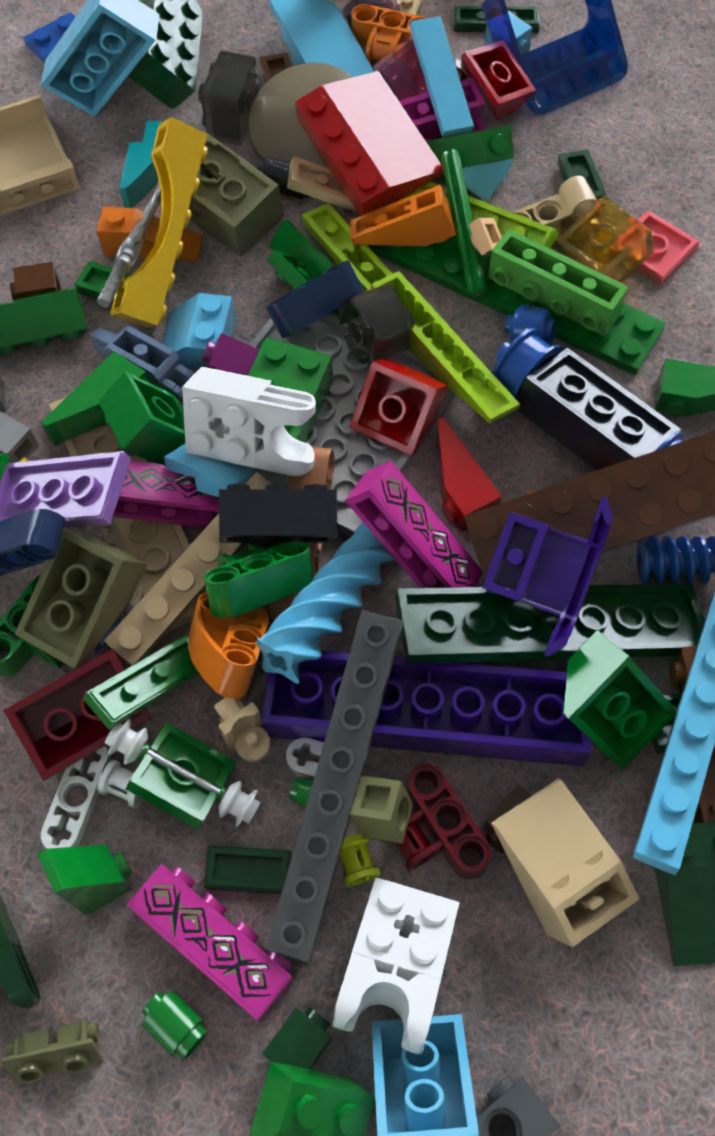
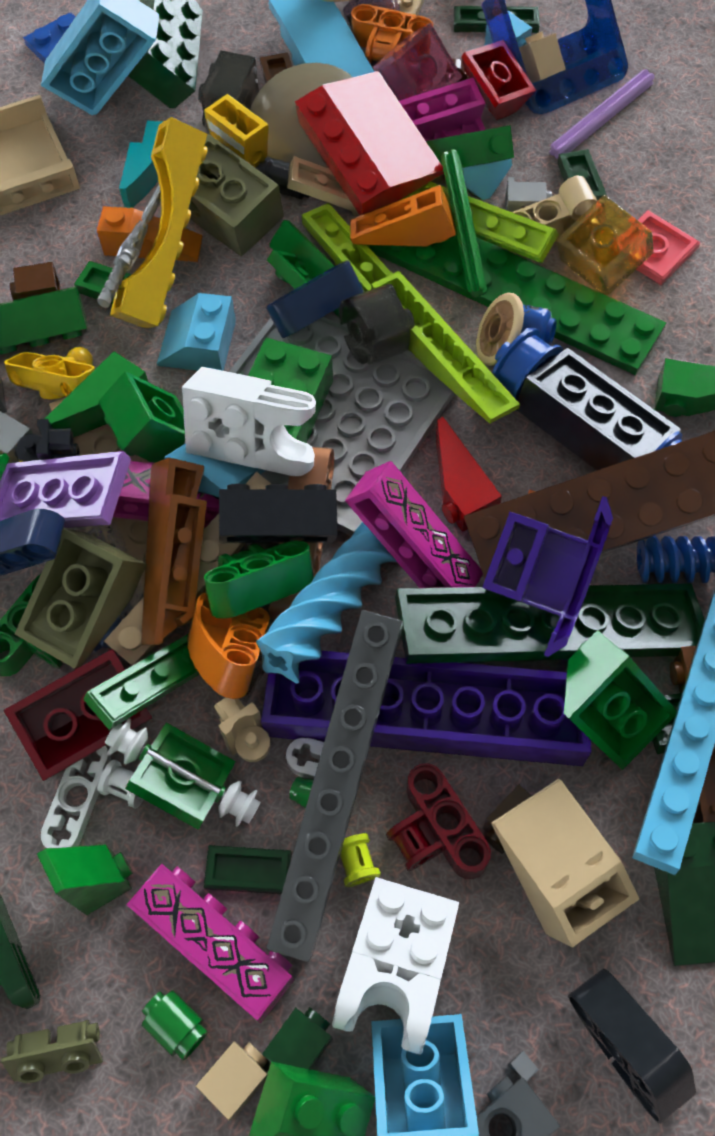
sand blue hinge [91,326,195,405] -> none
magenta brick [202,333,260,376] -> none
red slope [349,358,449,456] -> none
olive brick [349,776,413,843] -> none
medium azure tile [410,16,474,137] -> none
light nougat plate [469,218,502,255] -> none
bright green brick [488,229,629,336] -> none
none -> yellow piece [4,347,95,400]
none -> black hips [16,419,80,462]
none -> dark orange wedge [141,458,207,646]
none -> tan brick [196,1041,269,1120]
none -> yellow torso [204,94,269,167]
none -> wheel [476,293,524,366]
none -> light grey brick [505,177,552,212]
none -> light grey piece [508,1051,539,1082]
none -> tan brick [516,31,566,83]
none -> lavender axle [550,69,654,159]
none -> black beam [568,969,696,1123]

